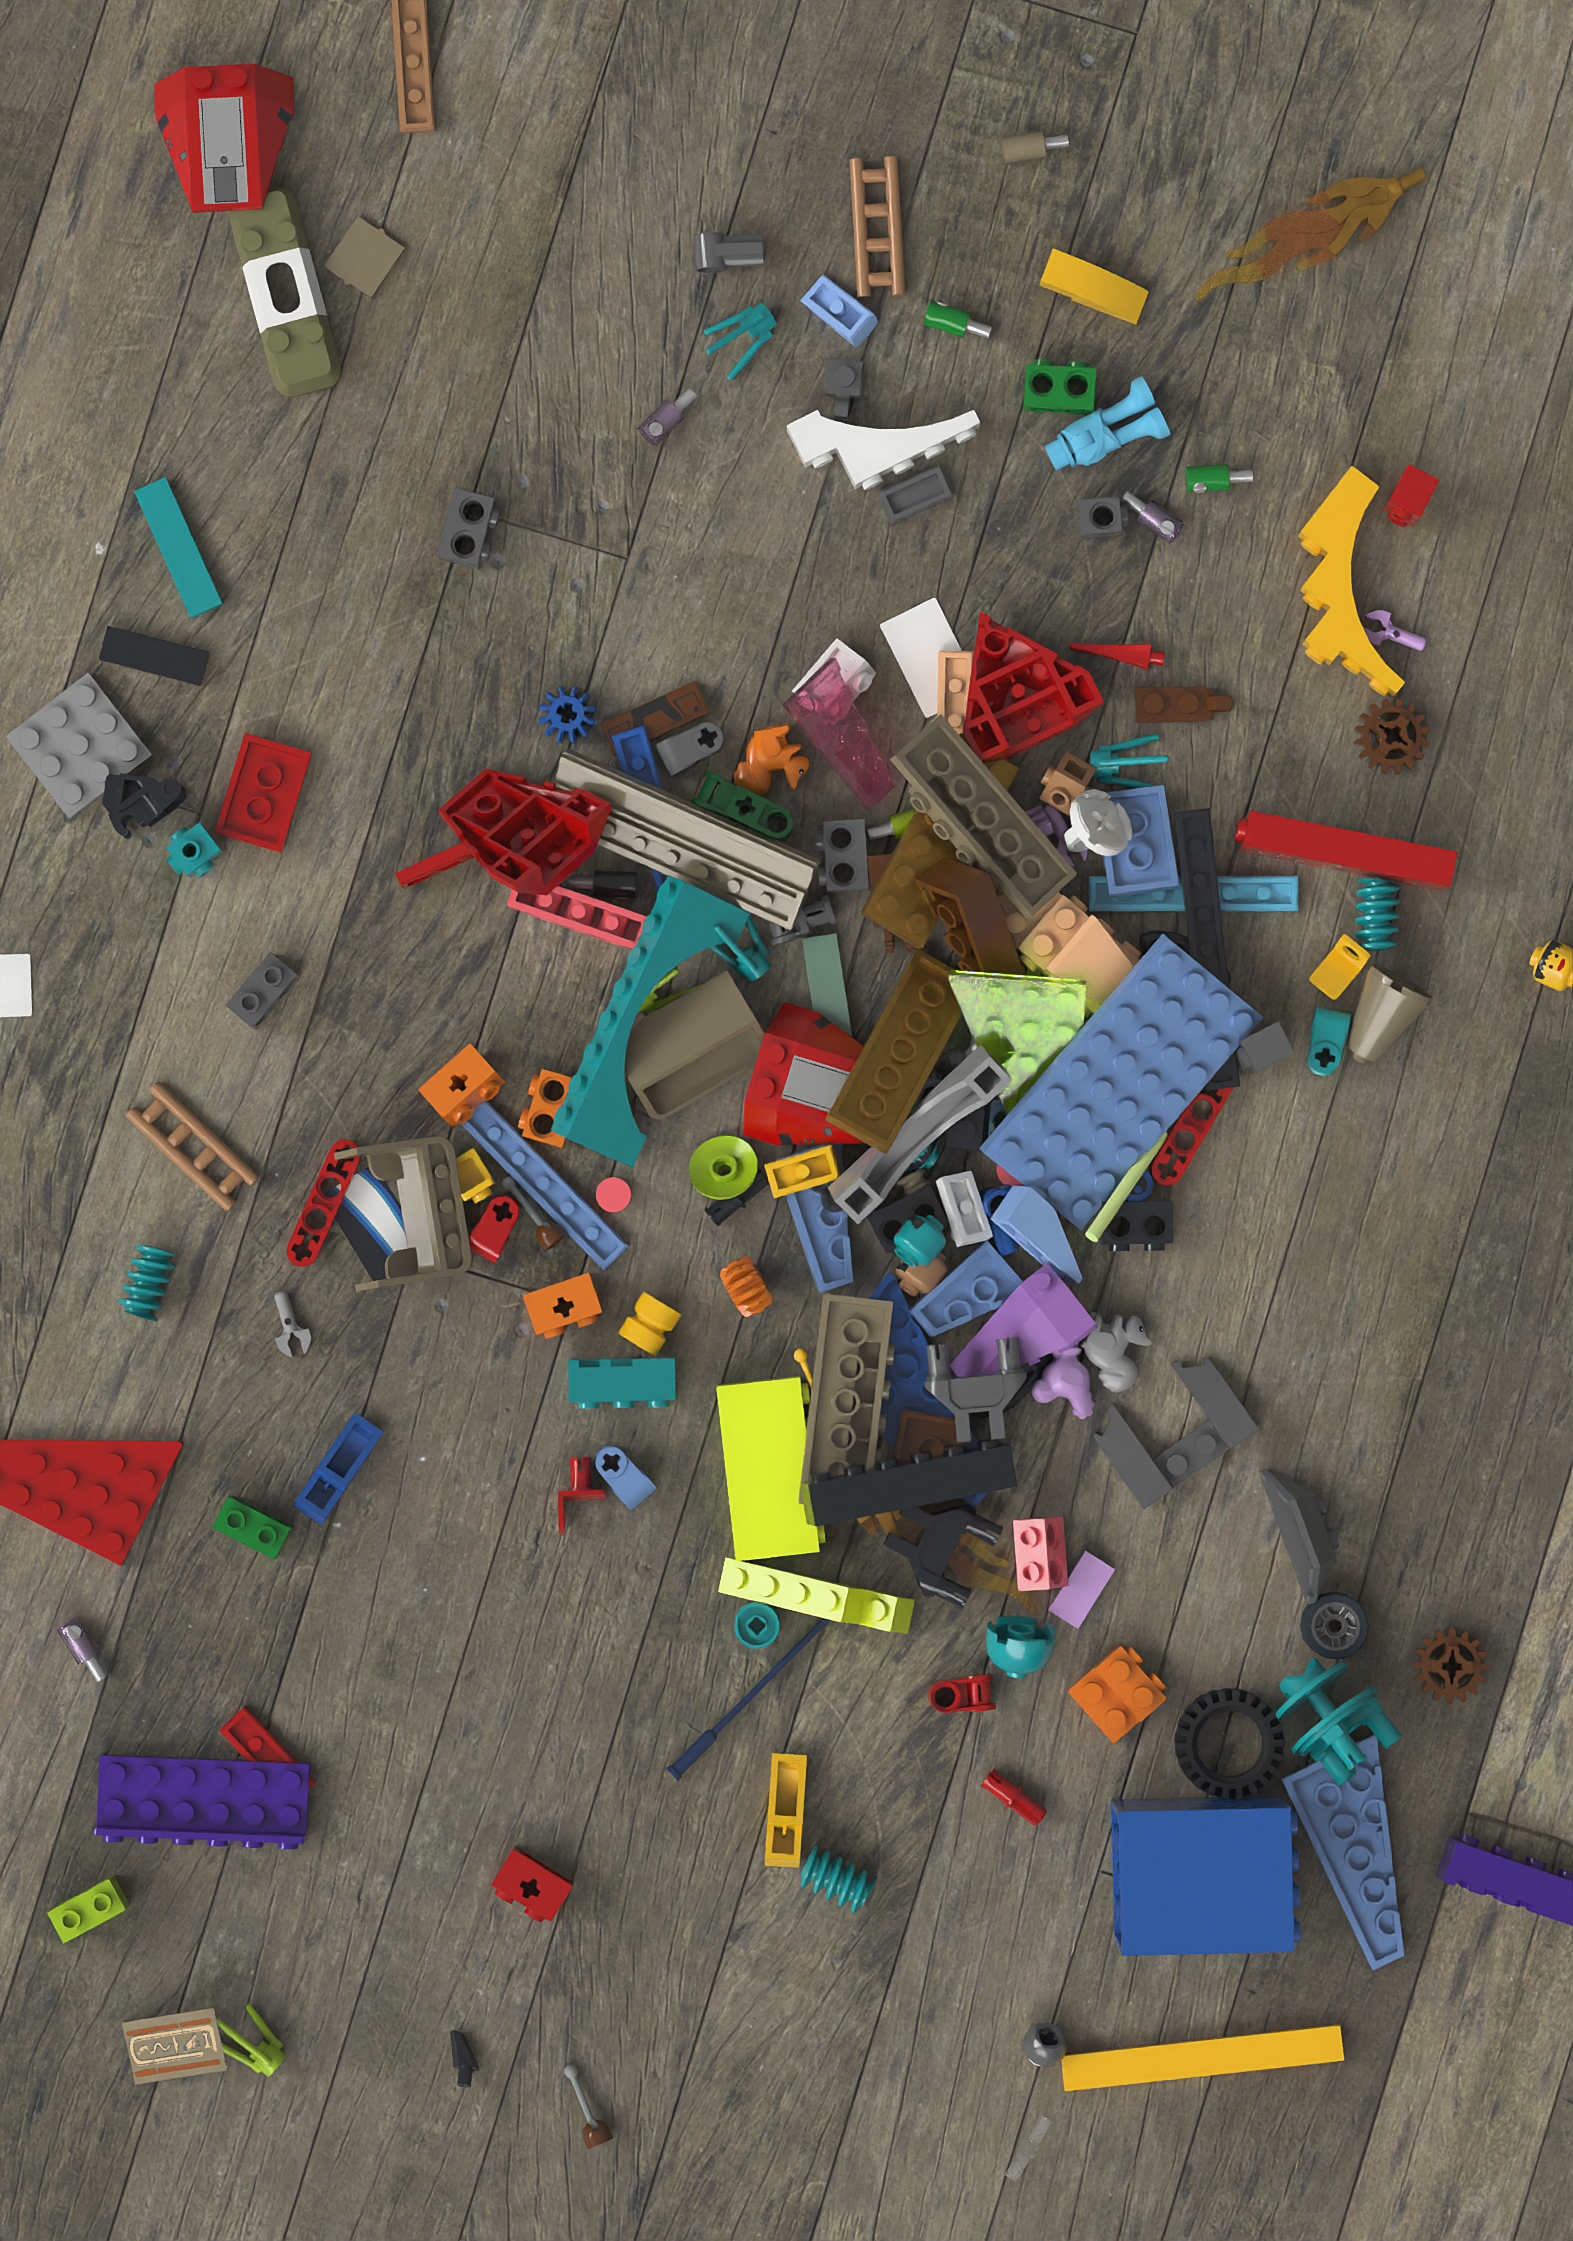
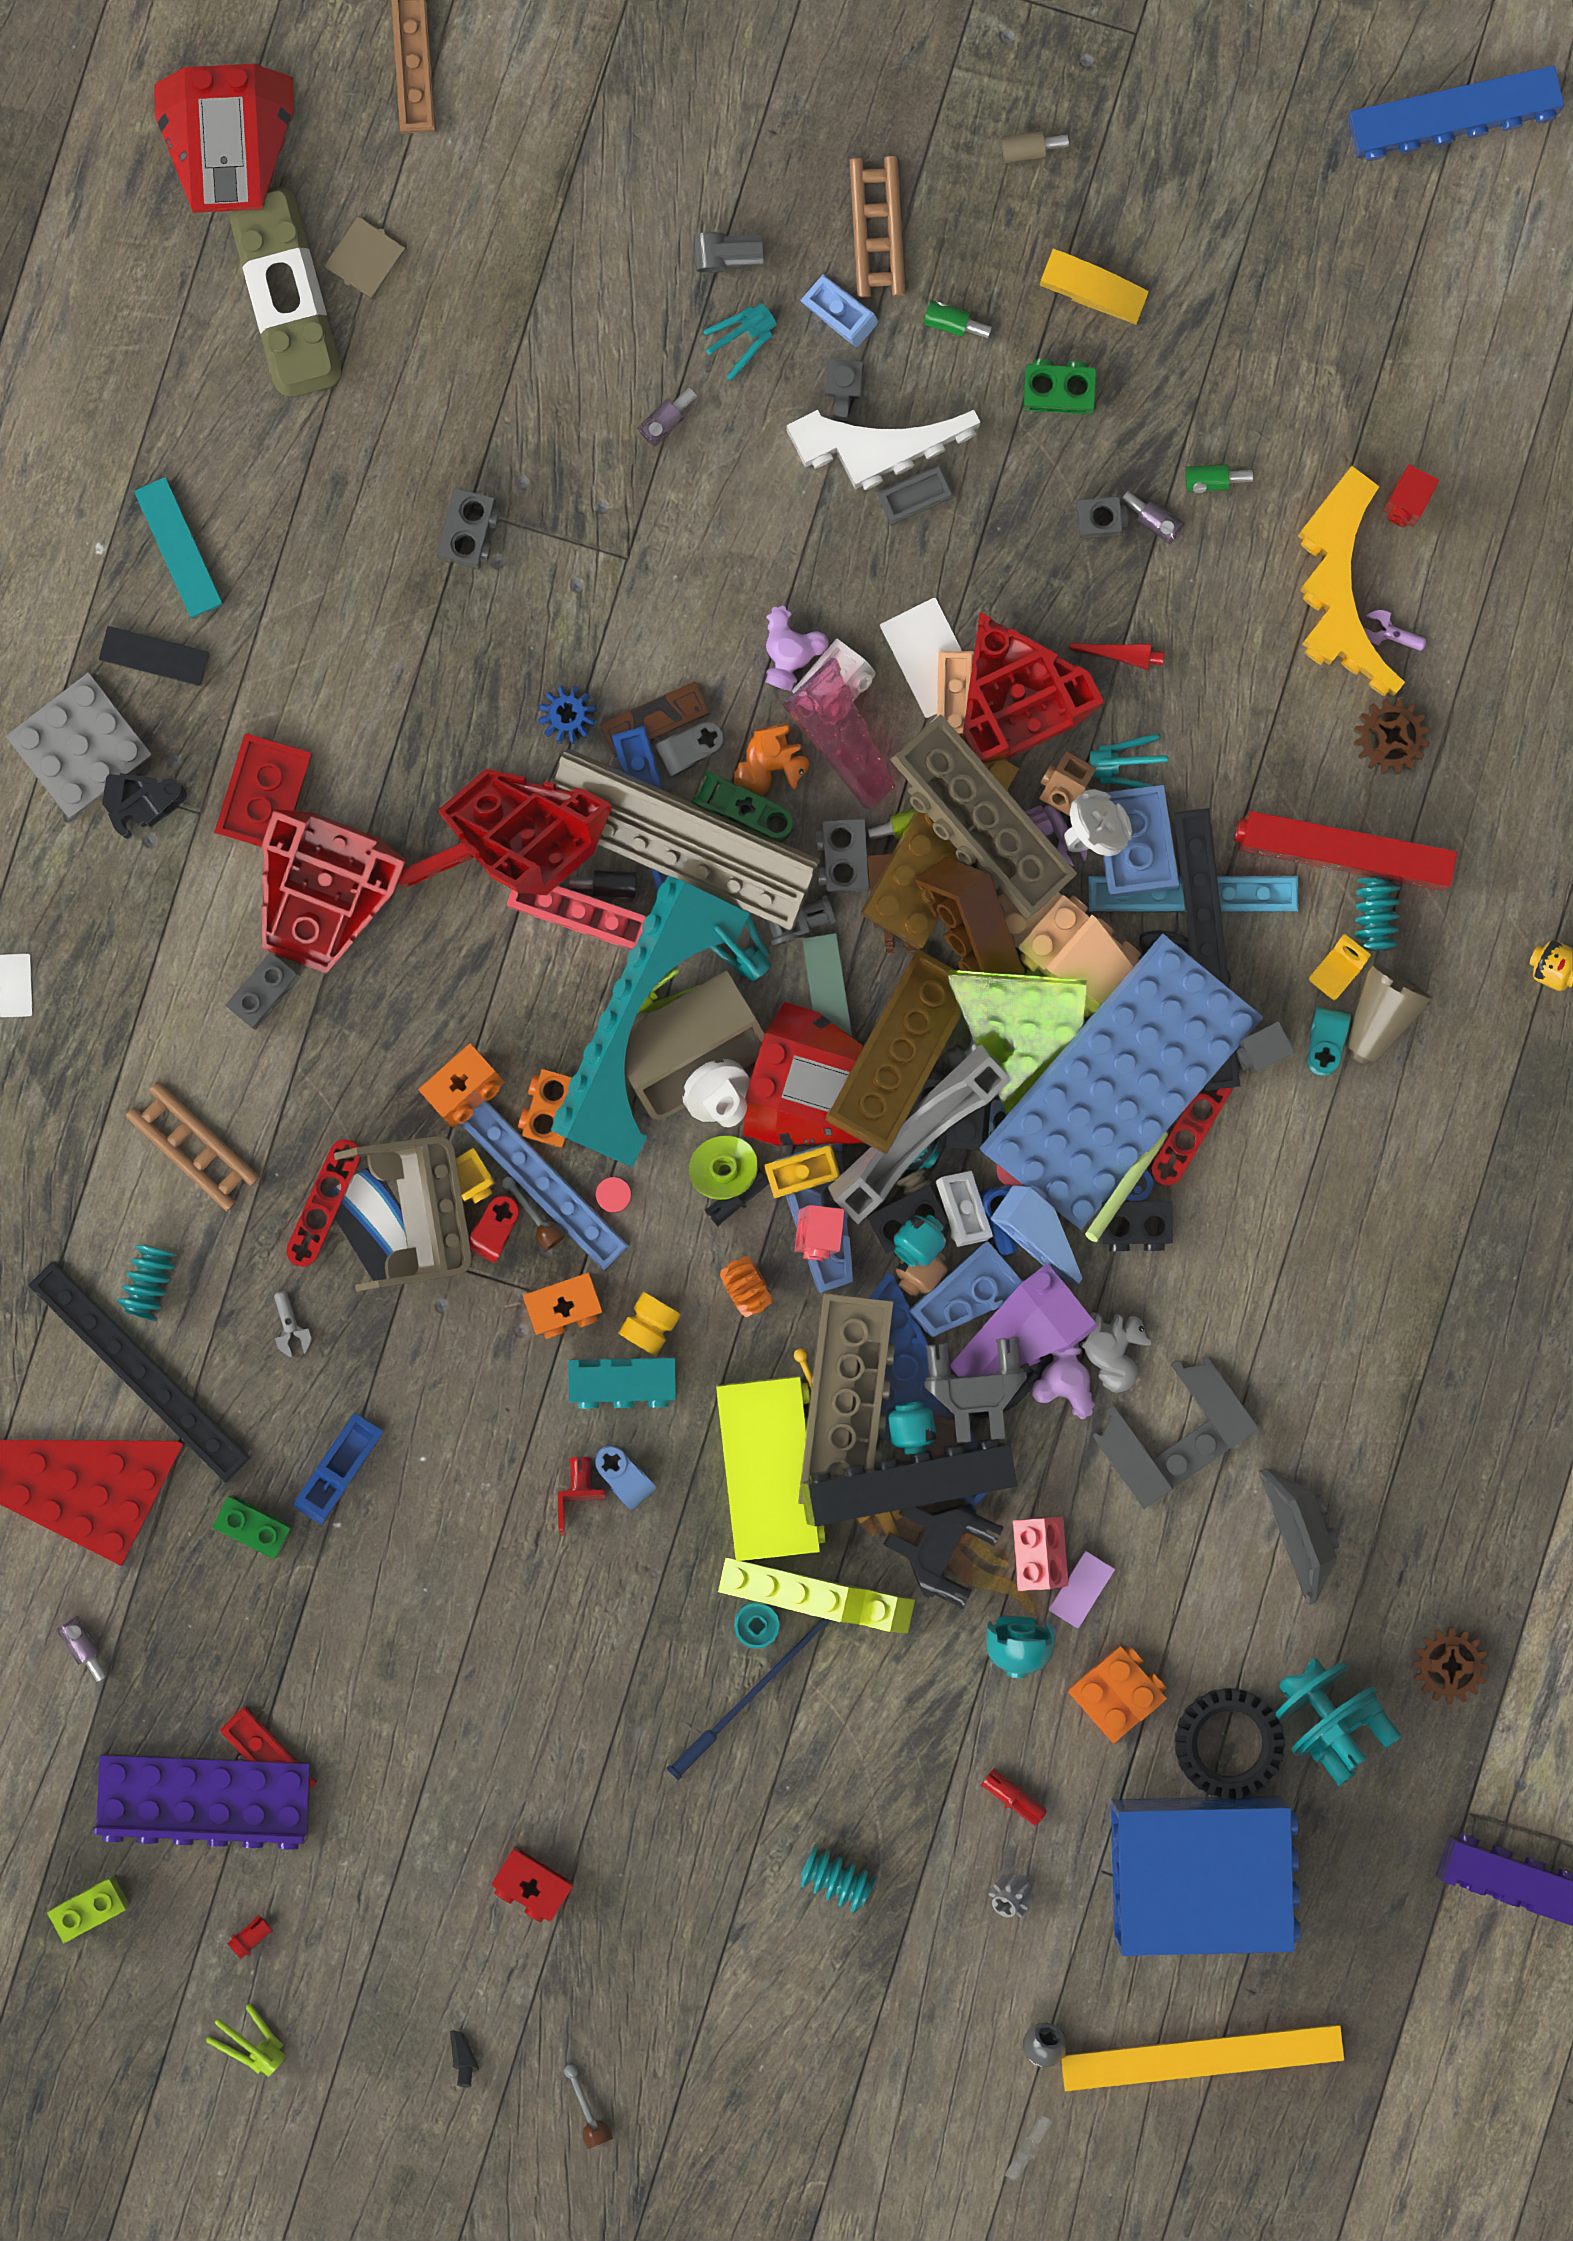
dark tan sticker [122,2008,227,2085] -> none
teal brick [166,822,224,878] -> none
yellow slope [764,1753,807,1868] -> none
red piece [927,1673,996,1713] -> none
medium azure piece [1044,376,1171,471] -> none
reddish brown hinge [1135,686,1232,723] -> none
piece [1195,167,1427,302] -> none
medium blue wing [1281,1734,1405,1970] -> none
wheel [1300,1592,1369,1660] -> none
none -> black tile [28,1261,251,1483]
none -> red pin [227,1914,273,1959]
none -> red wedge [262,809,406,974]
none -> white tile [682,1059,750,1127]
none -> lavender animal [765,606,829,692]
none -> coral brick [794,1205,844,1261]
none -> teal head [888,1401,936,1454]
none -> light grey gear [988,1874,1035,1918]
none -> blue brick [1347,65,1564,161]

